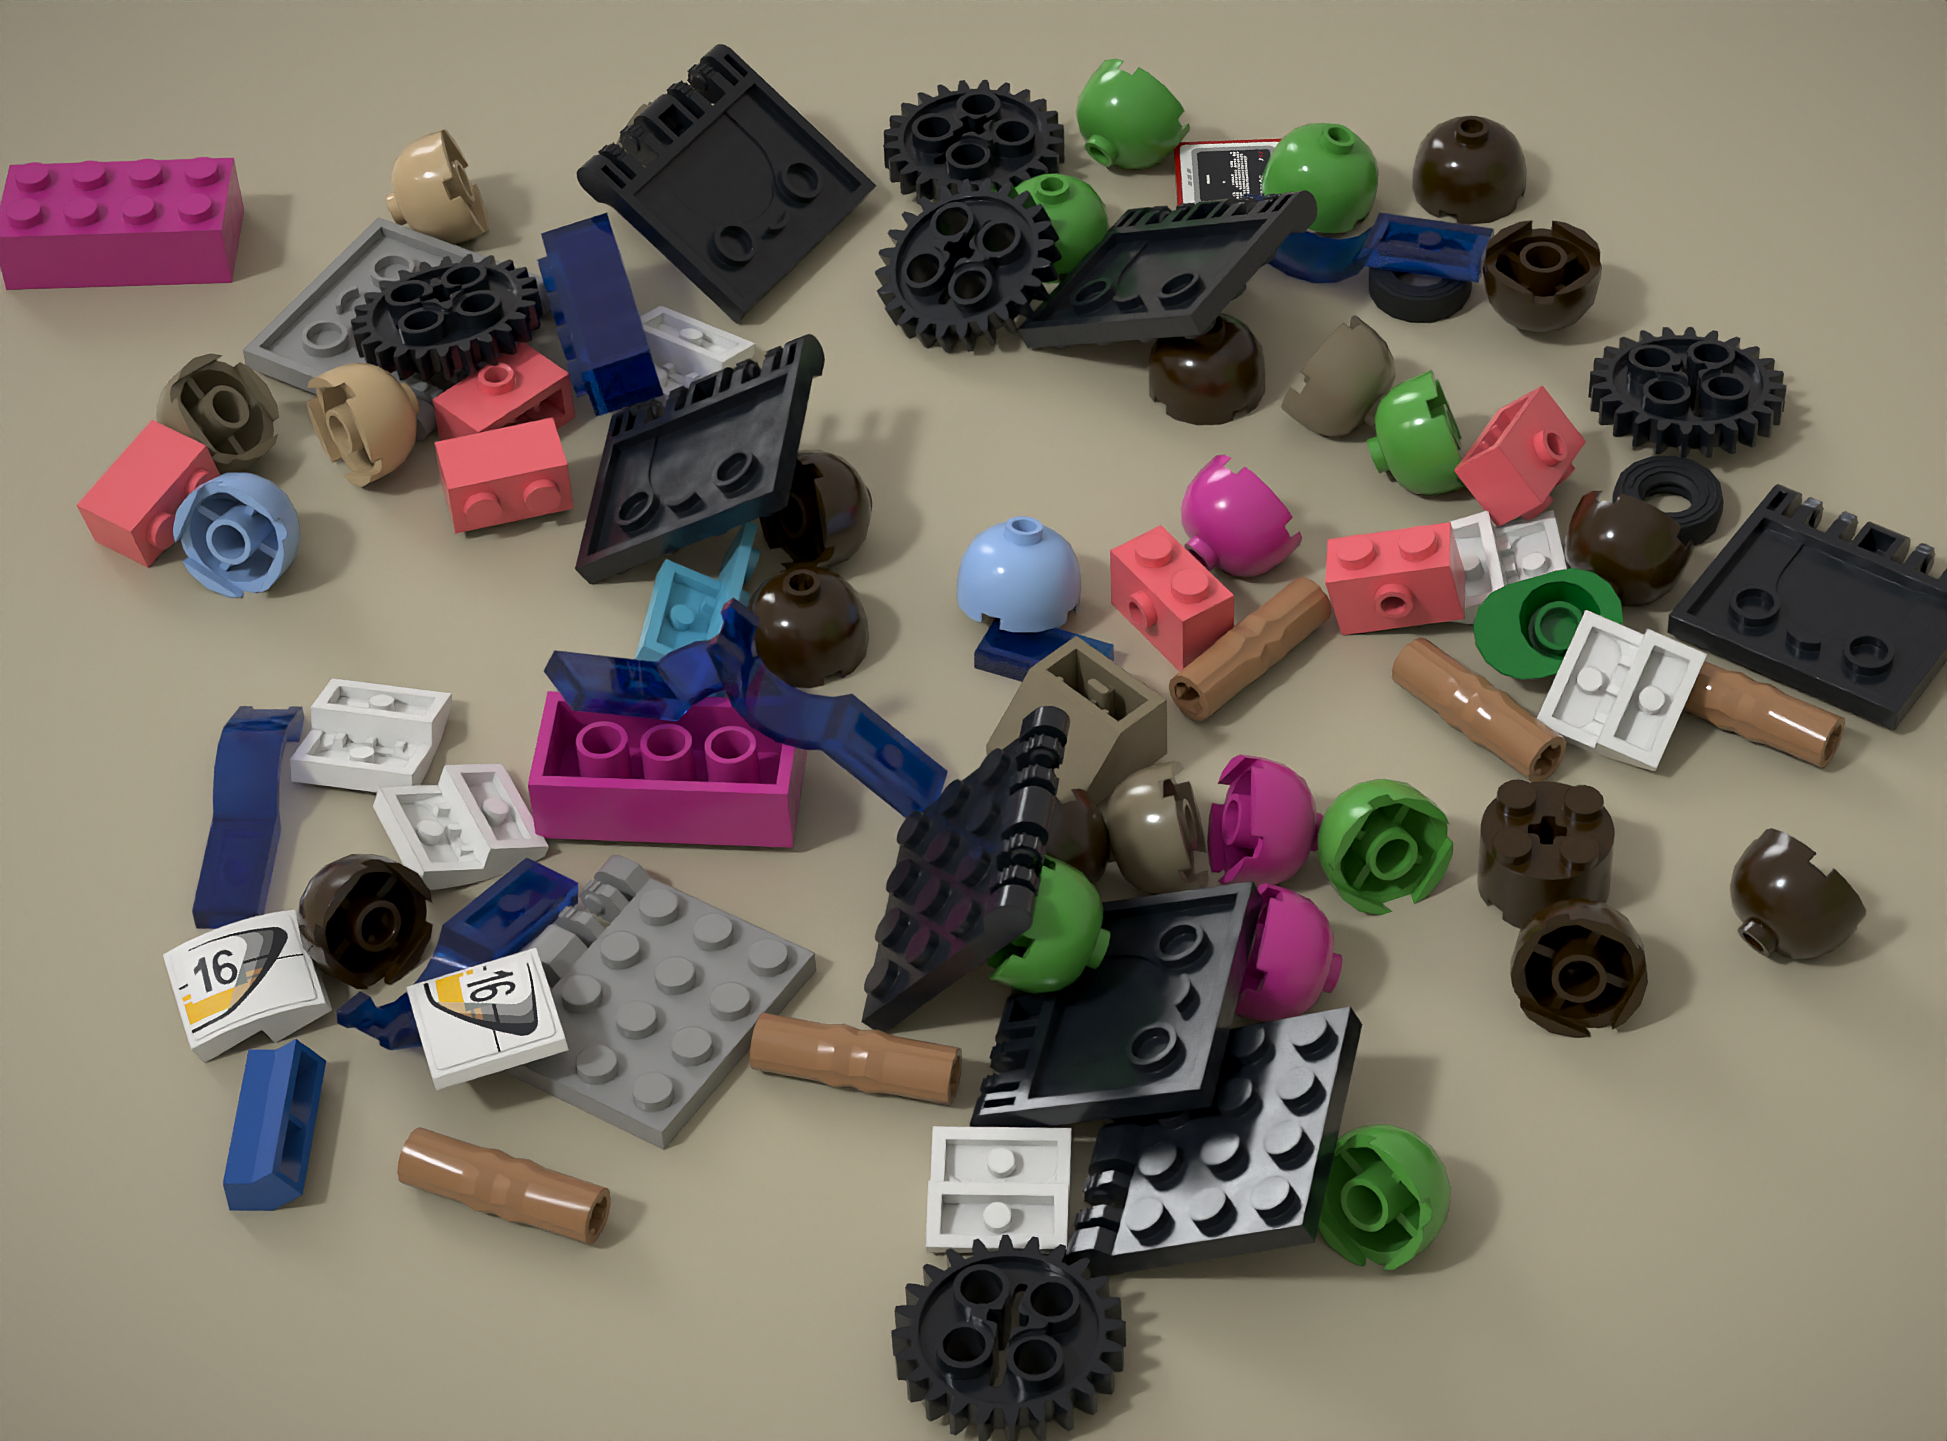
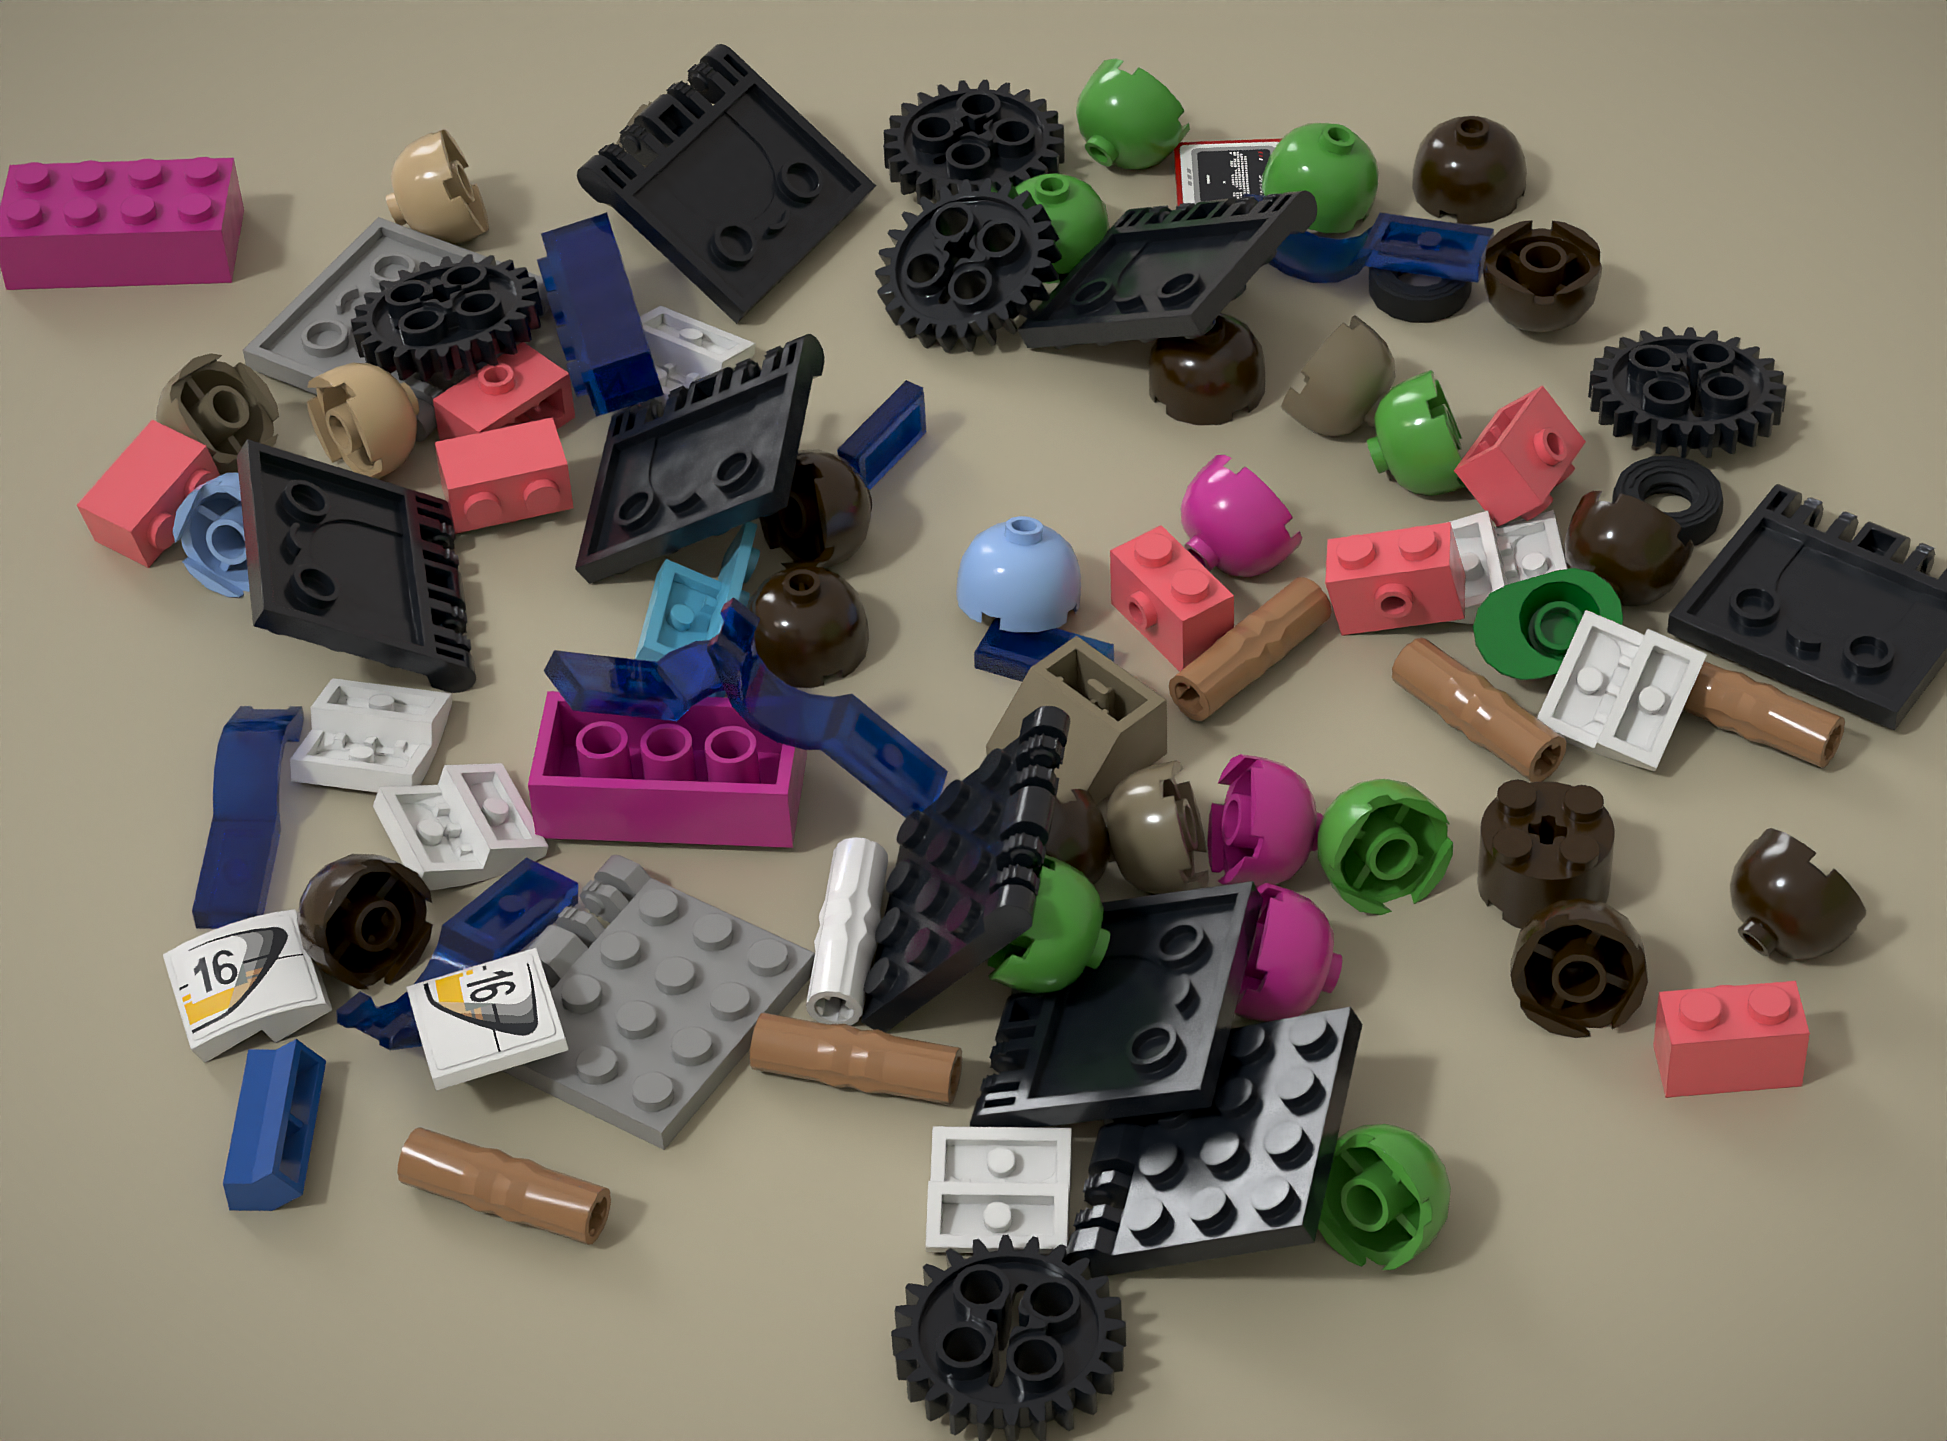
none -> black hinge [237,439,476,693]
none -> white axle [806,837,888,1026]
none -> clear blue tile [837,380,927,491]
none -> coral brick [1653,981,1810,1098]

